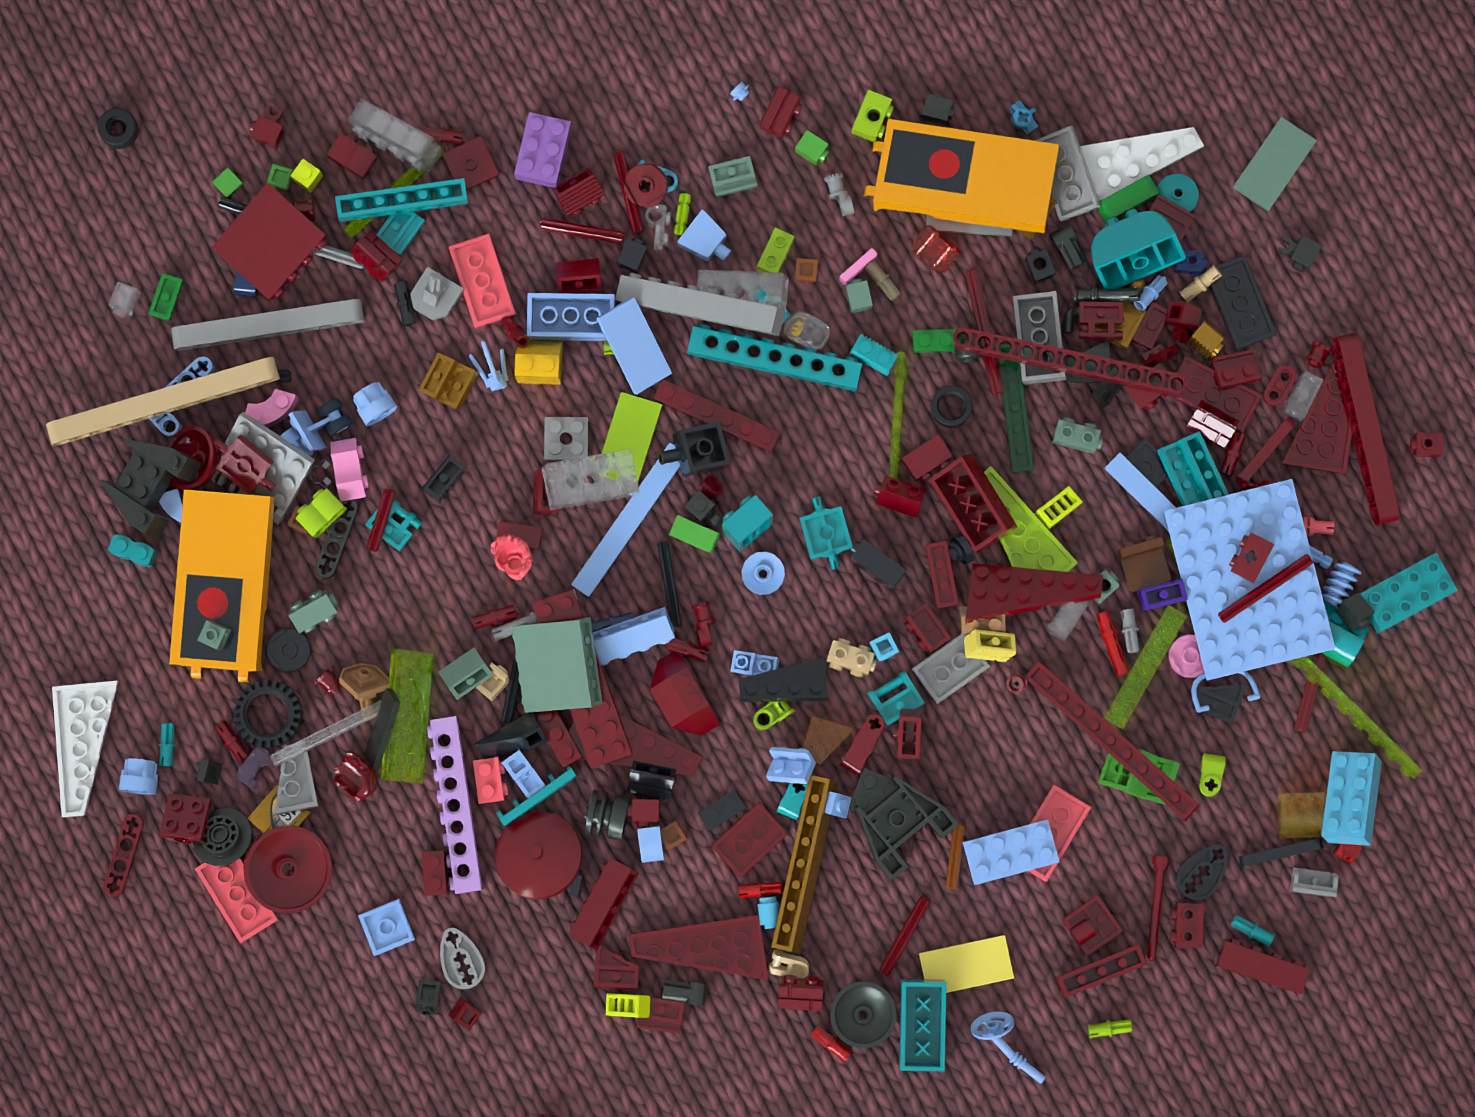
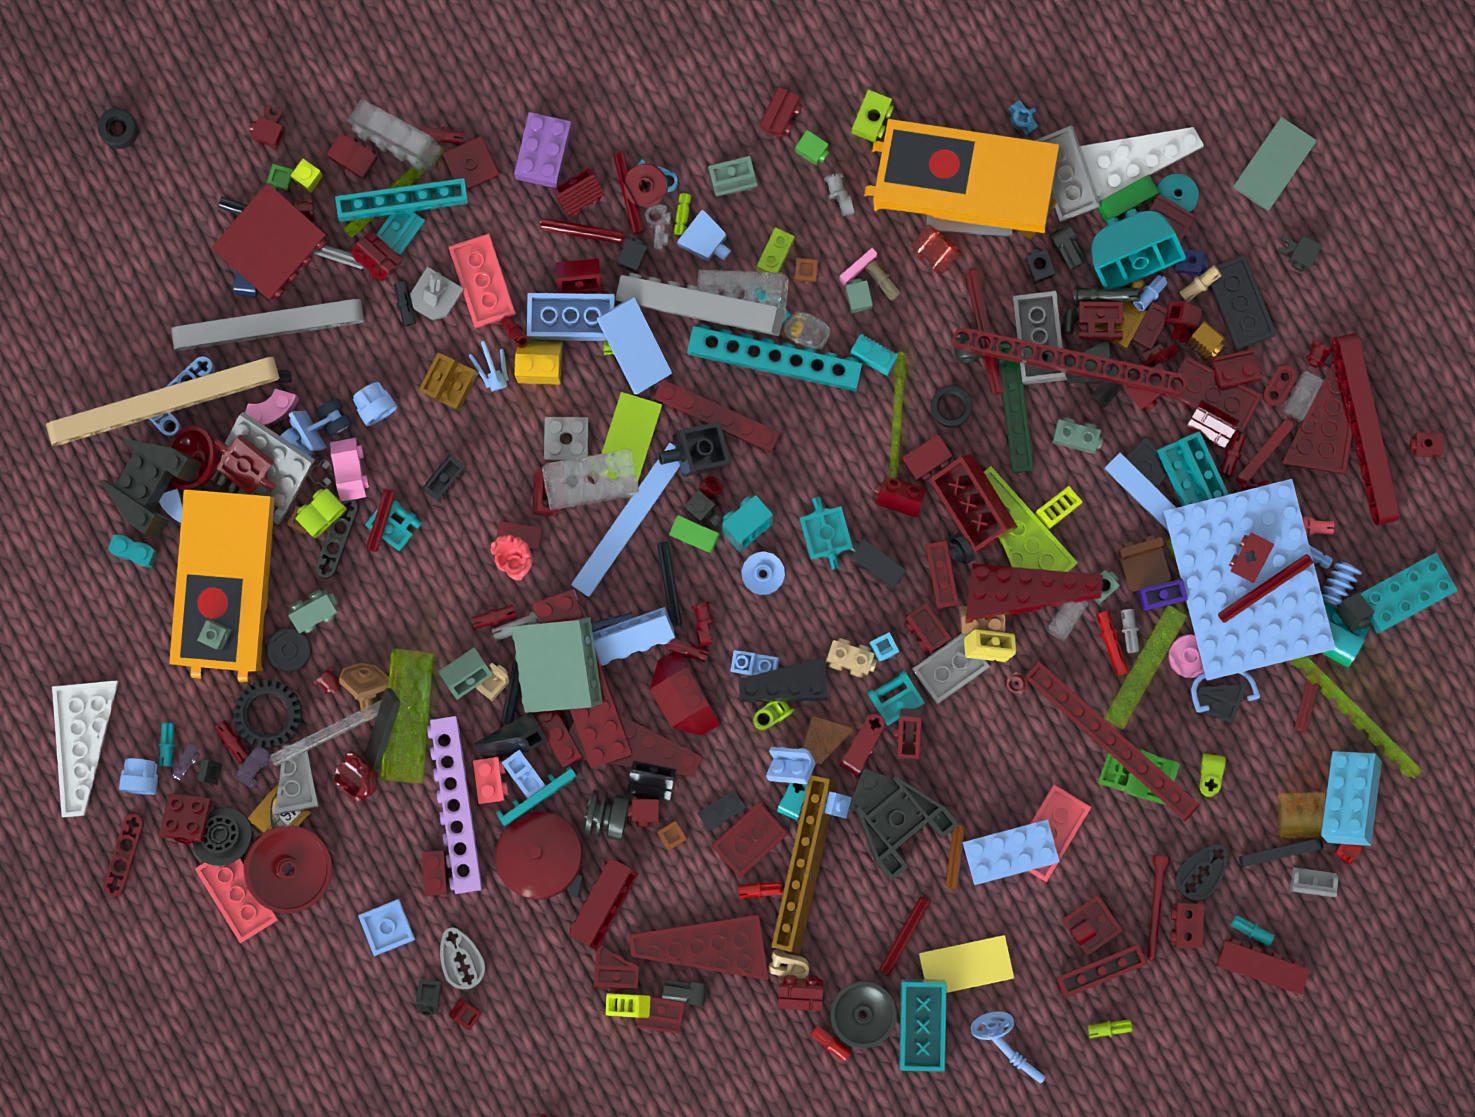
clear brick [108,282,141,317] -> none
green plate [148,273,184,321] -> none
bright green tile [212,168,243,198] -> none
light blue brick [637,825,664,863] -> none
light blue plate [730,82,749,101] -> none
medium azure brick [757,897,780,929] -> none
green plate [913,329,956,353] -> none
pearl dark grey brick [921,94,955,126] -> none
none -> clear purple plate [172,743,200,780]

